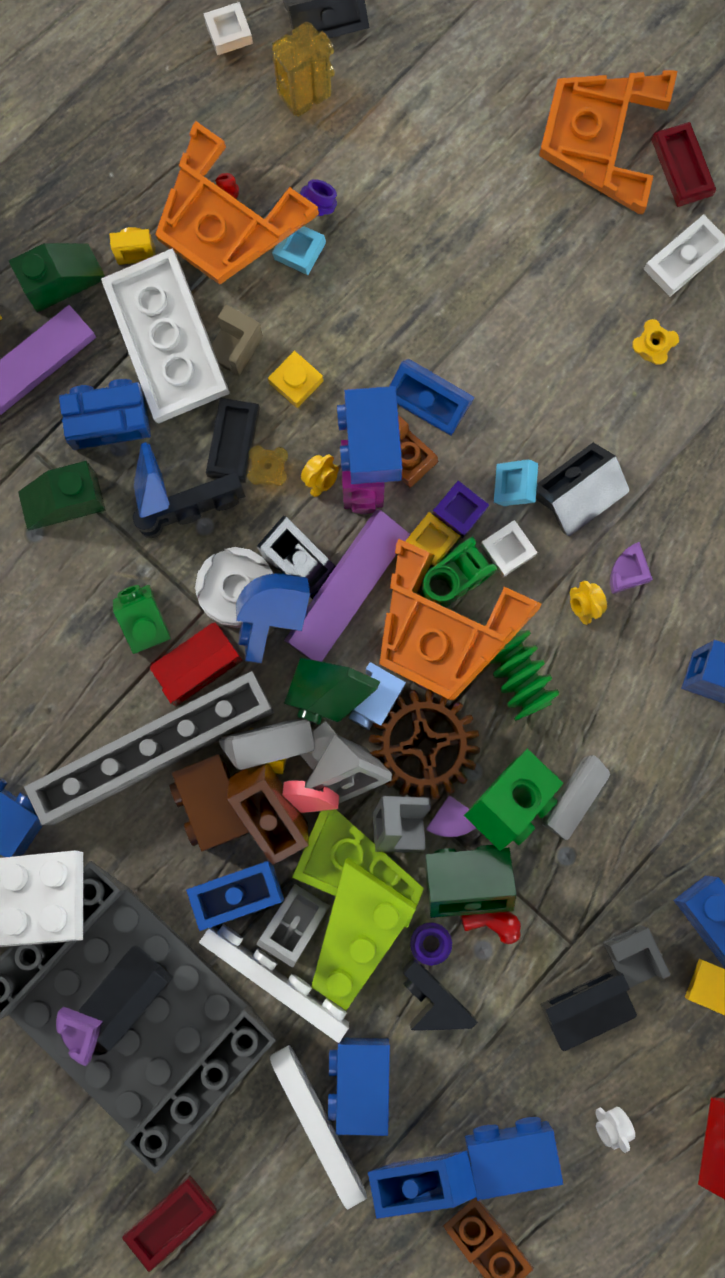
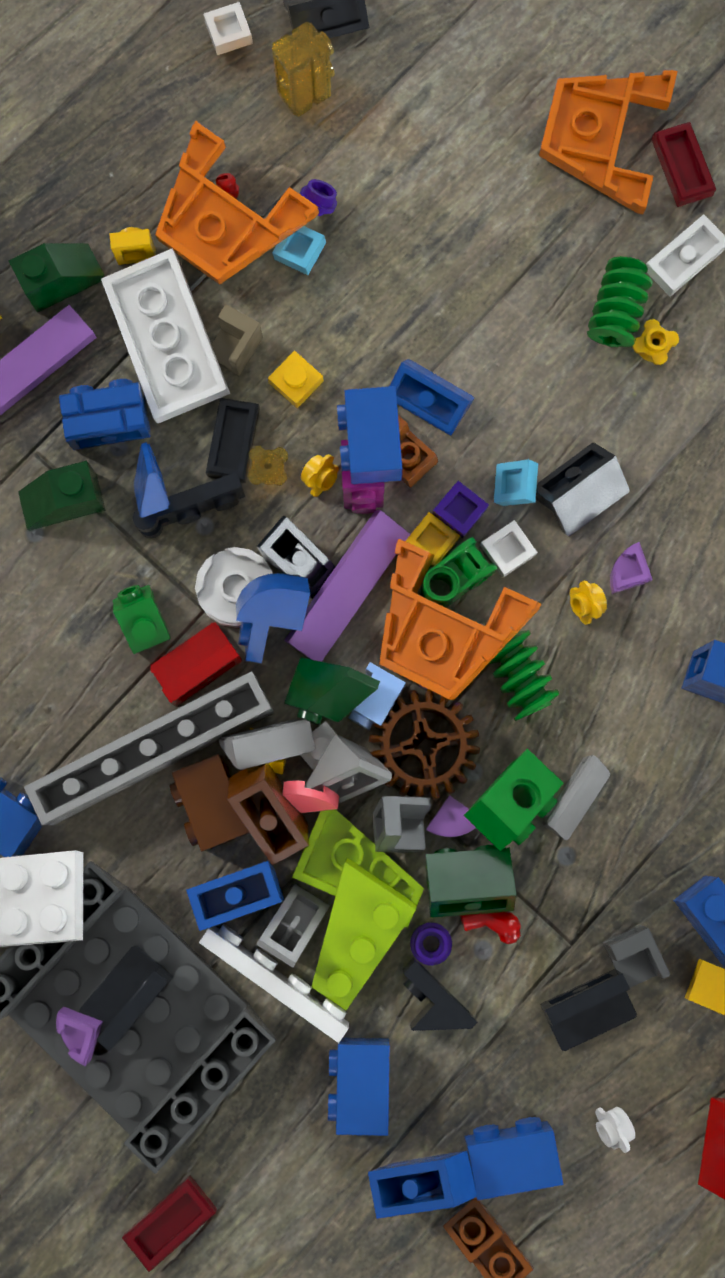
white beam [270,1045,367,1210] -> none
none -> green piece [587,256,653,347]

